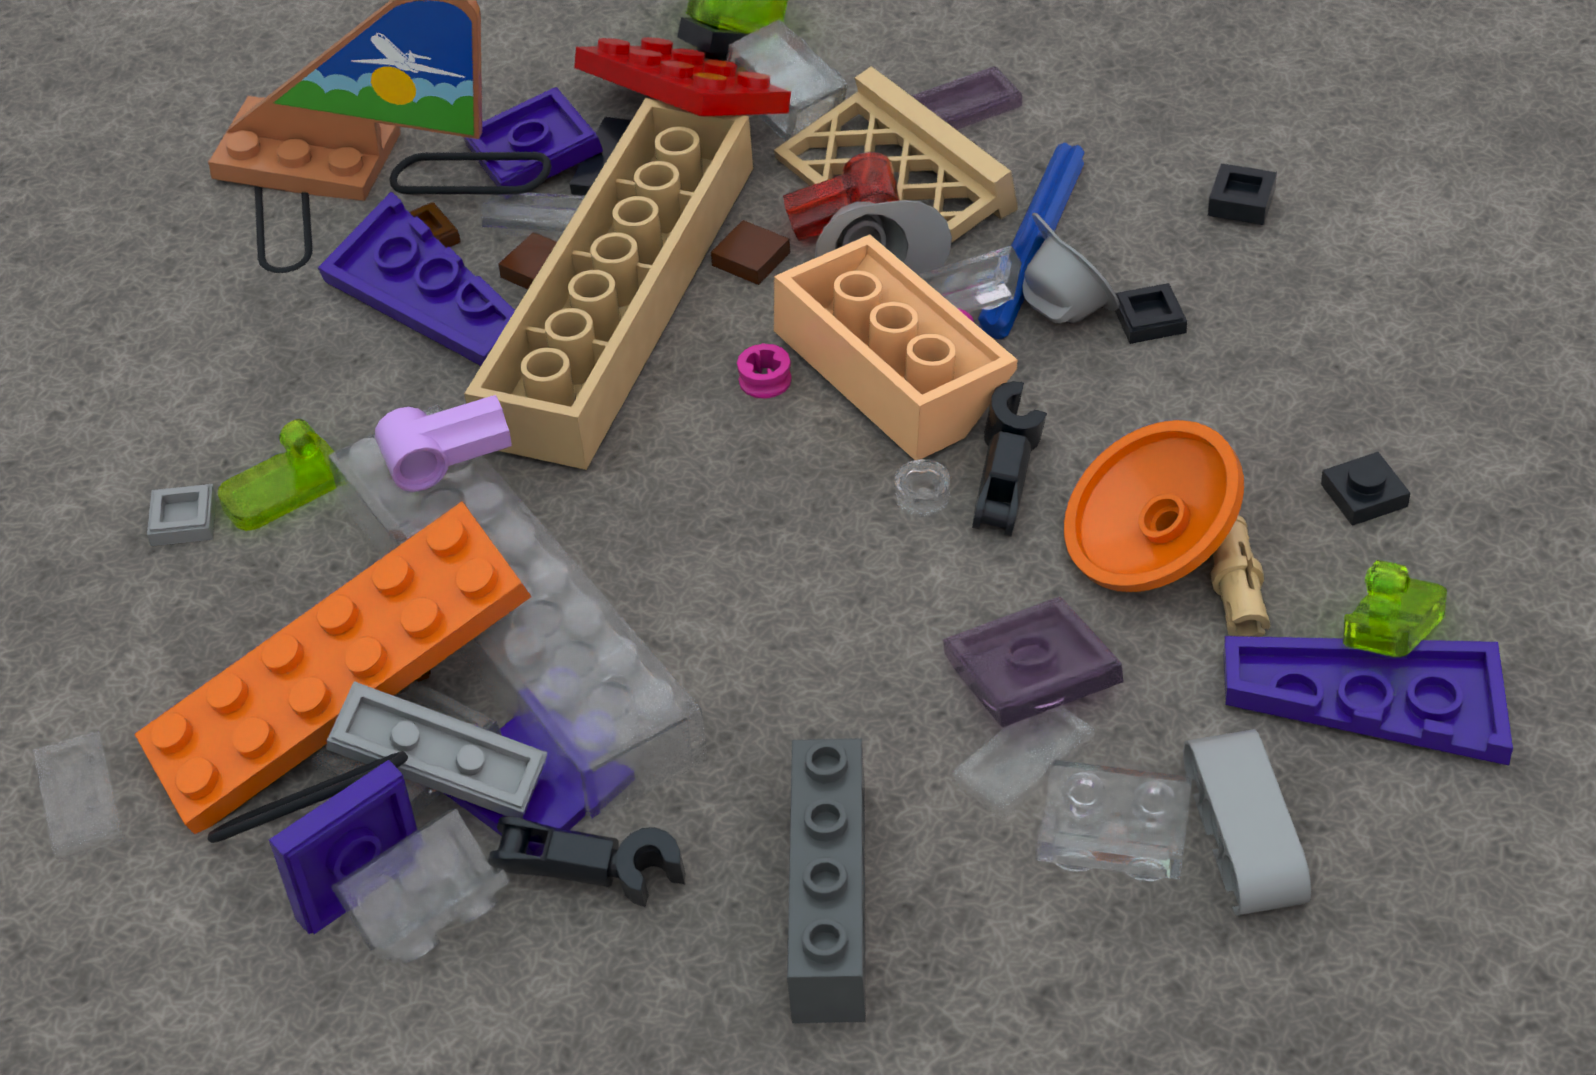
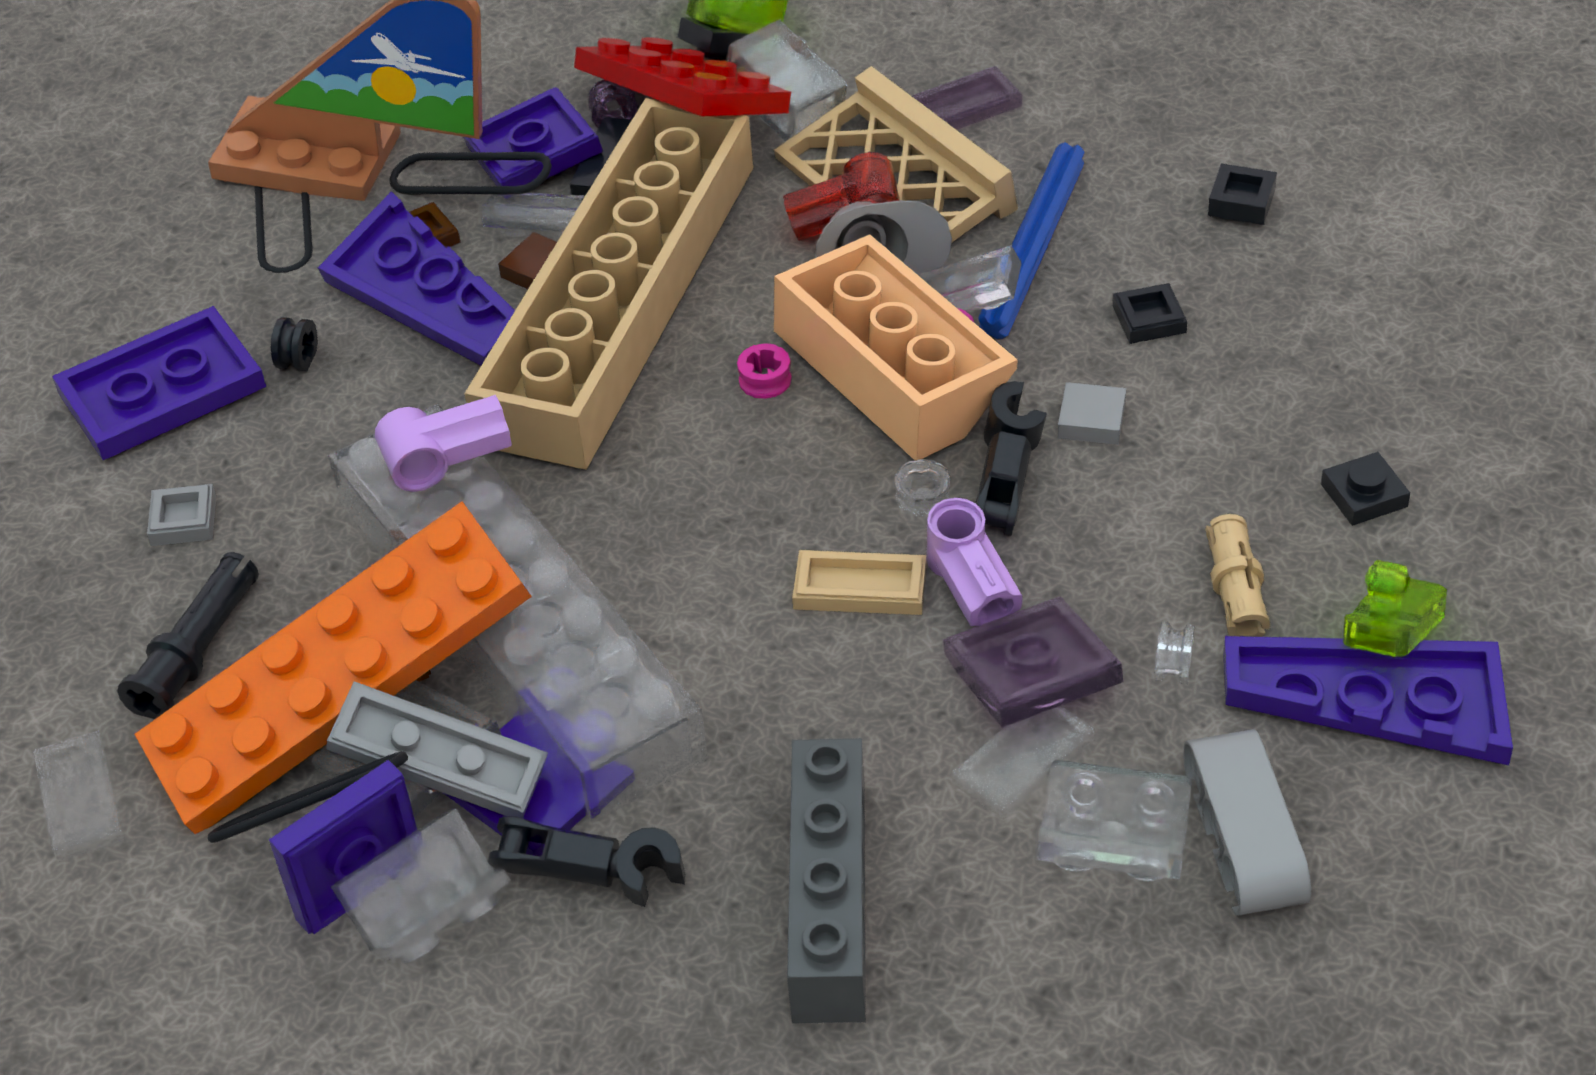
clear neon green piece [218,419,347,531] -> none
reddish brown tile [711,220,791,285] -> none
light grey piece [1023,212,1120,323] -> none
orange dish [1064,420,1244,592] -> none
none -> dark purple plate [52,306,266,460]
none -> black pin [117,552,259,719]
none -> black bush [270,317,318,371]
none -> clear purple bush [587,79,638,128]
none -> tan tile [792,550,927,615]
none -> lavender piece [927,498,1022,628]
none -> light grey tile [1058,382,1126,445]
none -> clear bush [1154,621,1195,685]

